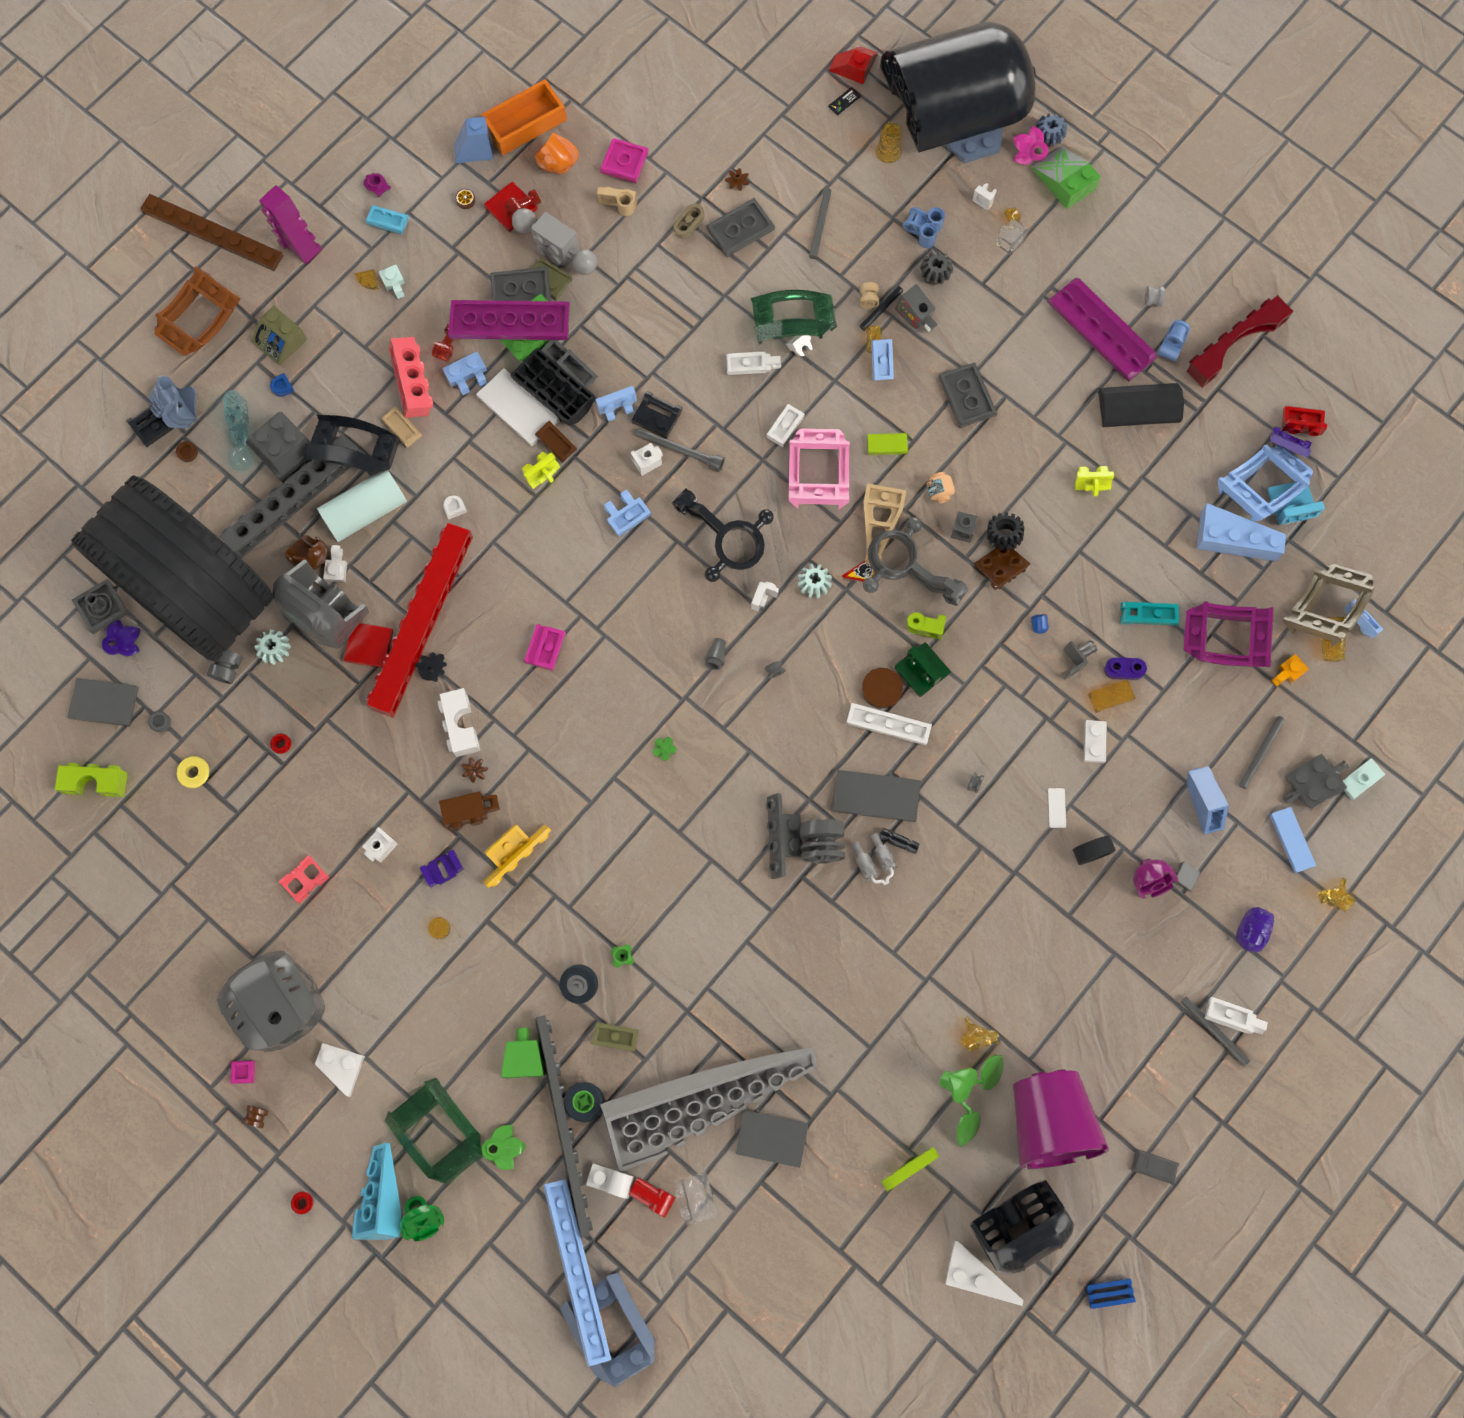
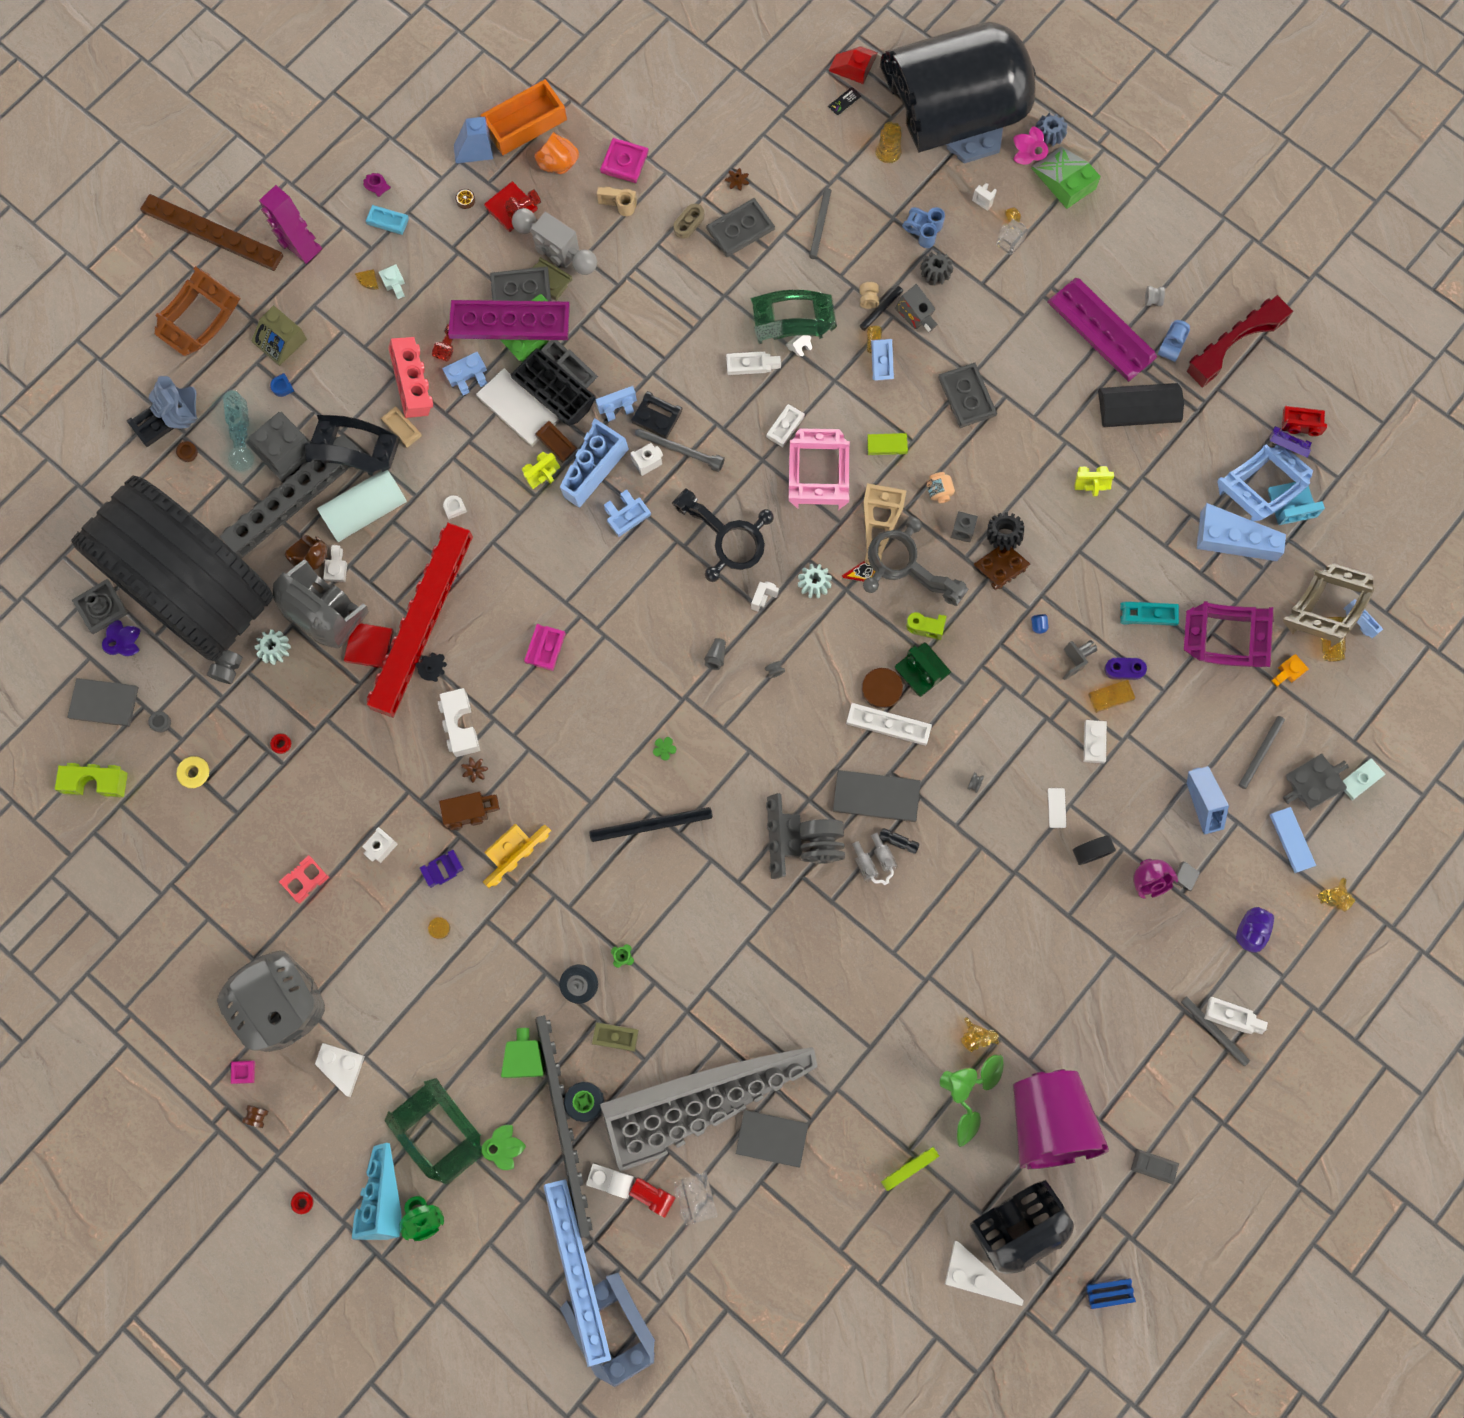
none -> light blue wedge [560,418,629,508]
none -> black axle [589,807,713,842]

